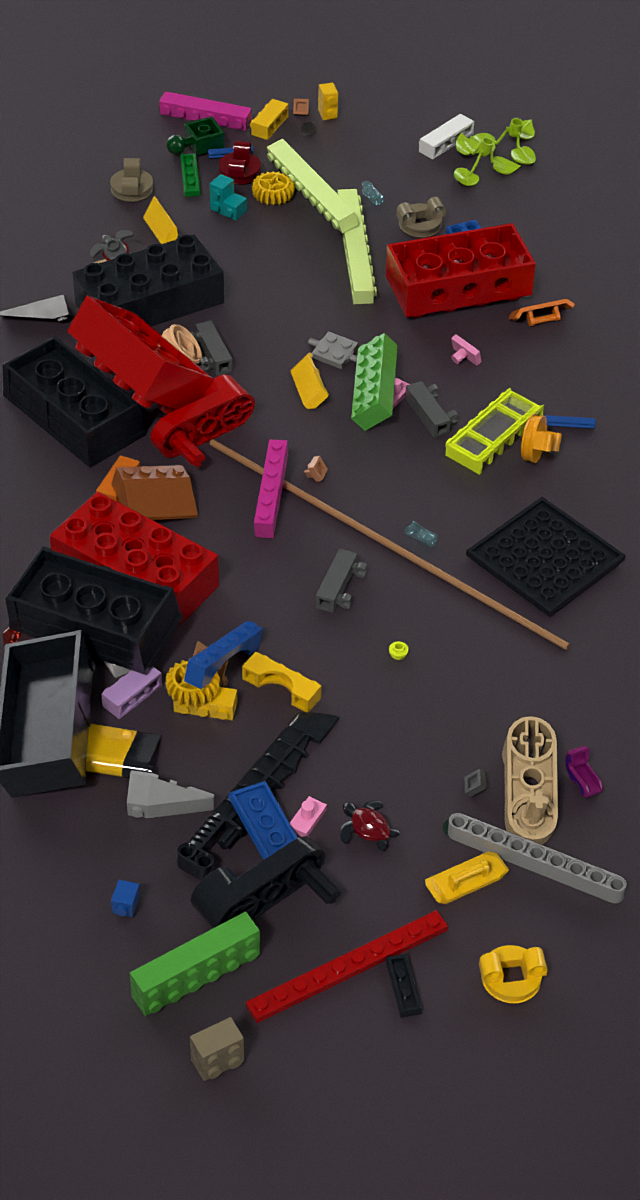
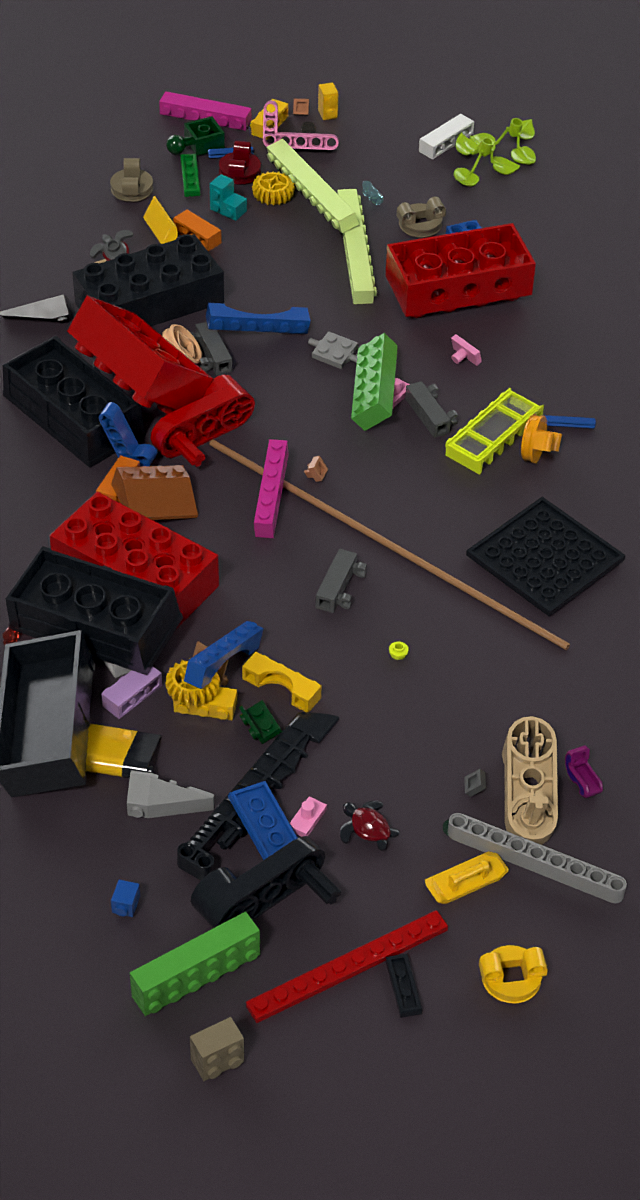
yellow piece [290,352,329,409] -> none
clear light blue bar [404,521,438,547] -> none
orange piece [509,299,575,326] -> none
none -> blue beam [99,402,157,467]
none -> orange brick [173,210,222,251]
none -> blue arch [206,303,311,334]
none -> dark green bracket [239,700,282,744]
none -> bright pink beam [263,100,339,150]

